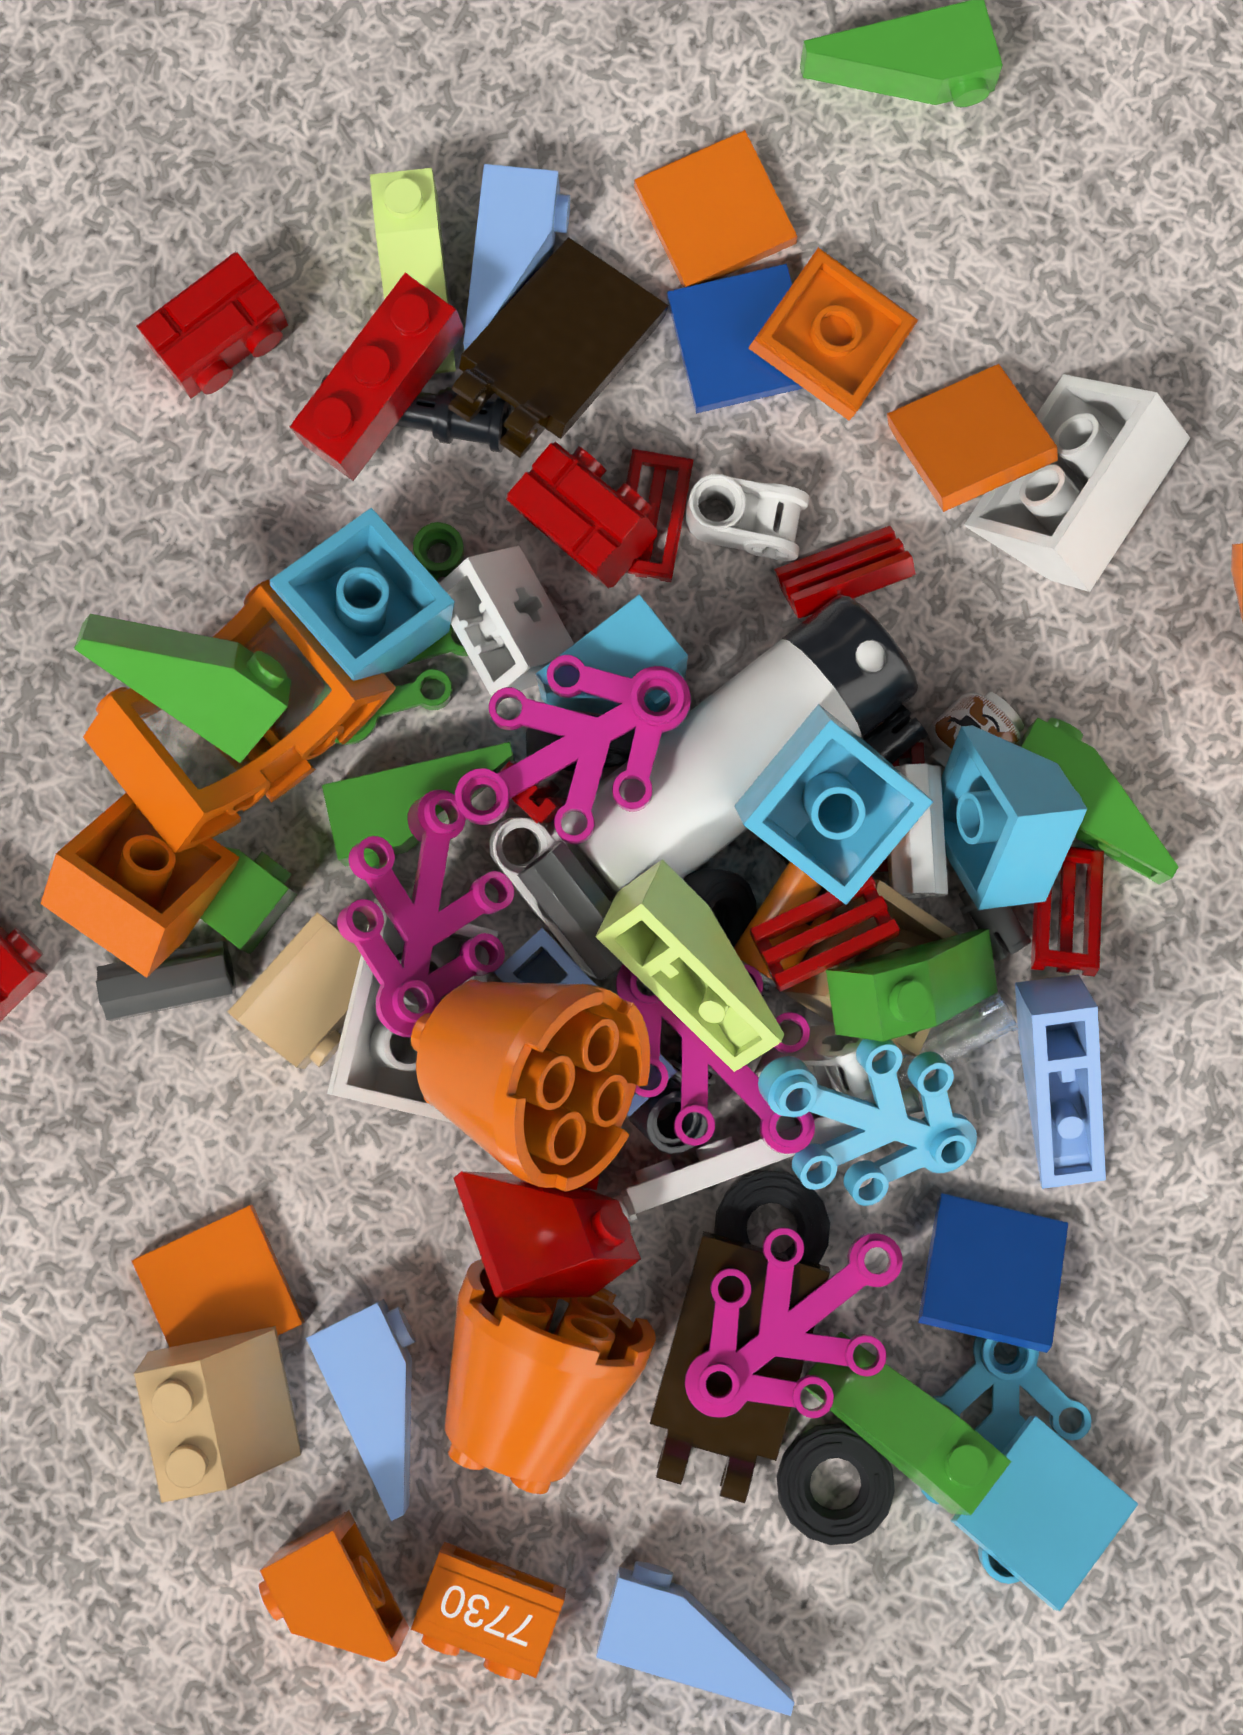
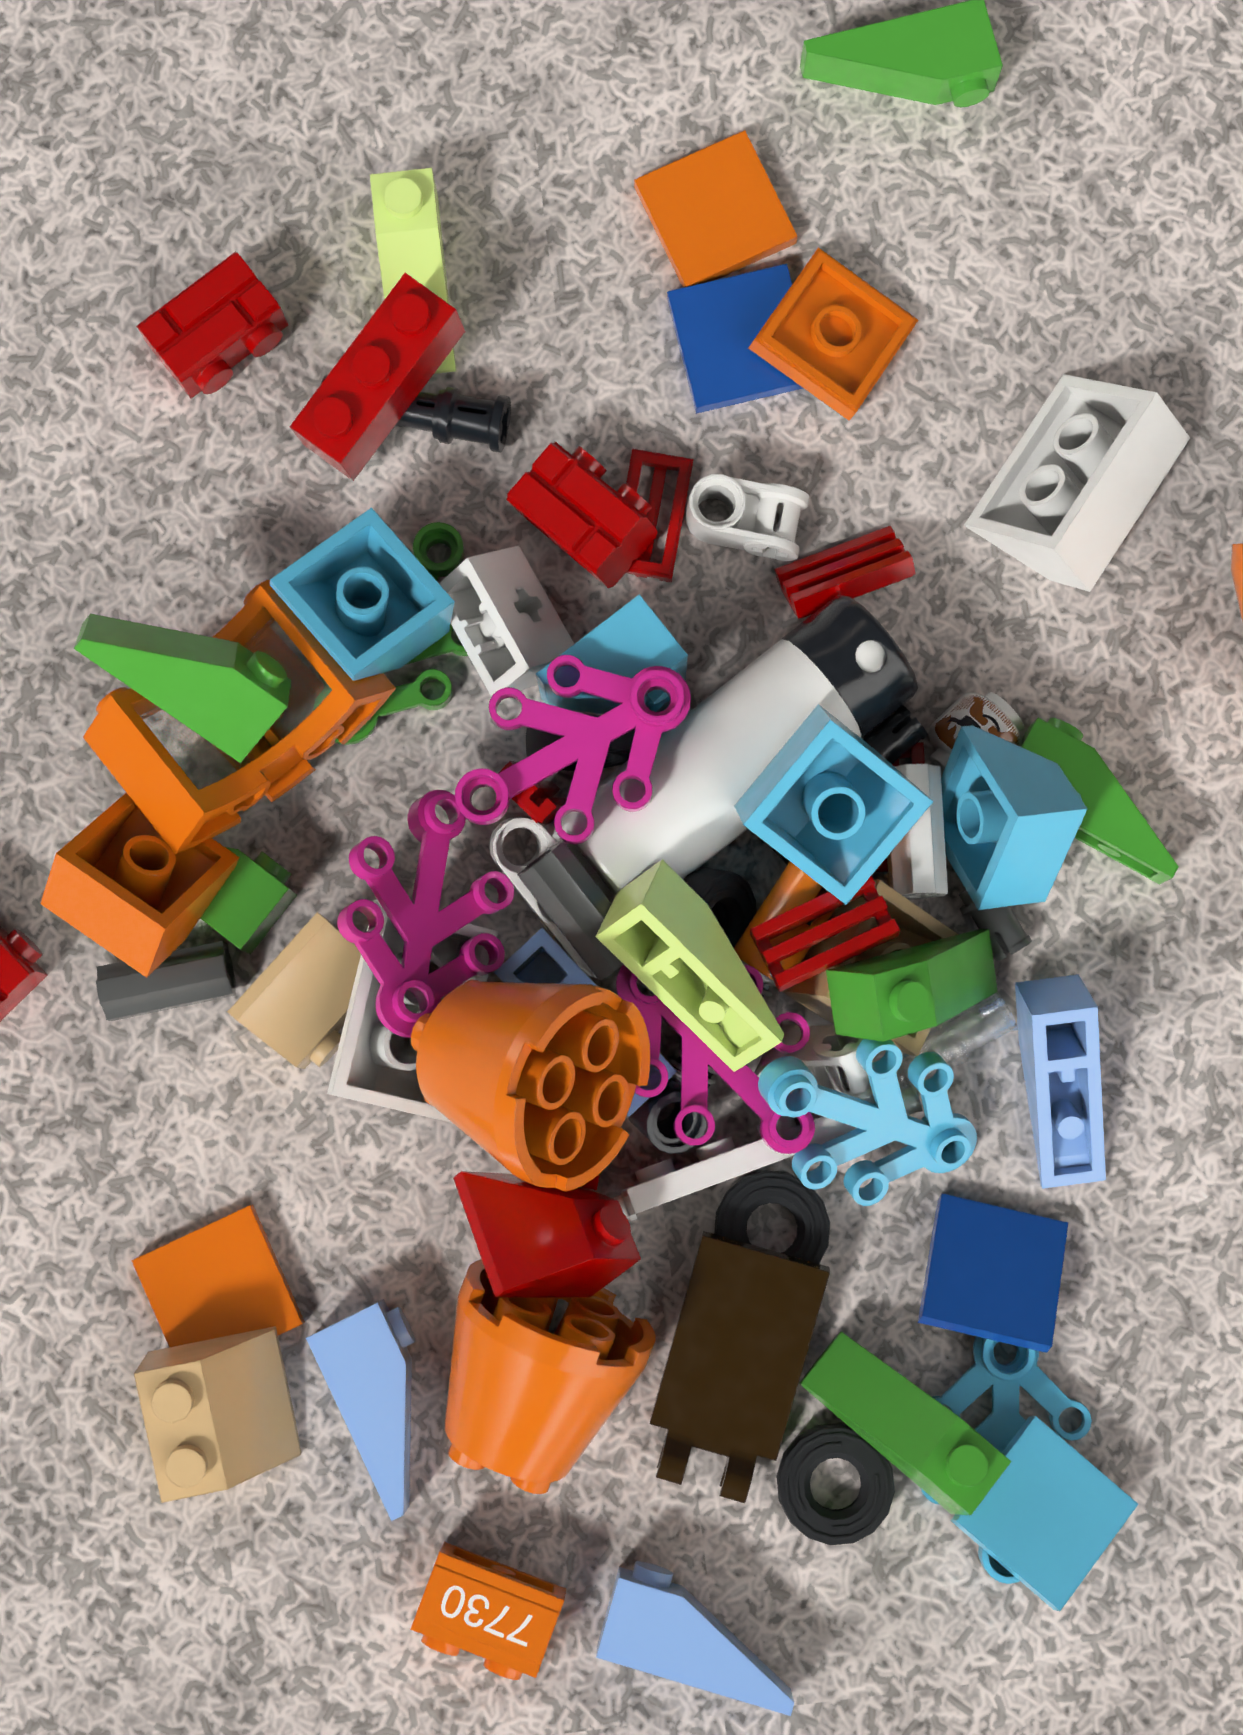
orange slope [259,1510,410,1662] -> none
bright green slope [322,742,515,869] -> none
dark brown tile [448,237,669,458] -> none
light blue slope [463,164,570,350] -> none
dark pink plant [685,1227,903,1418] -> none
orange tile [887,364,1058,512] -> none
red tile [1031,847,1104,977] -> none

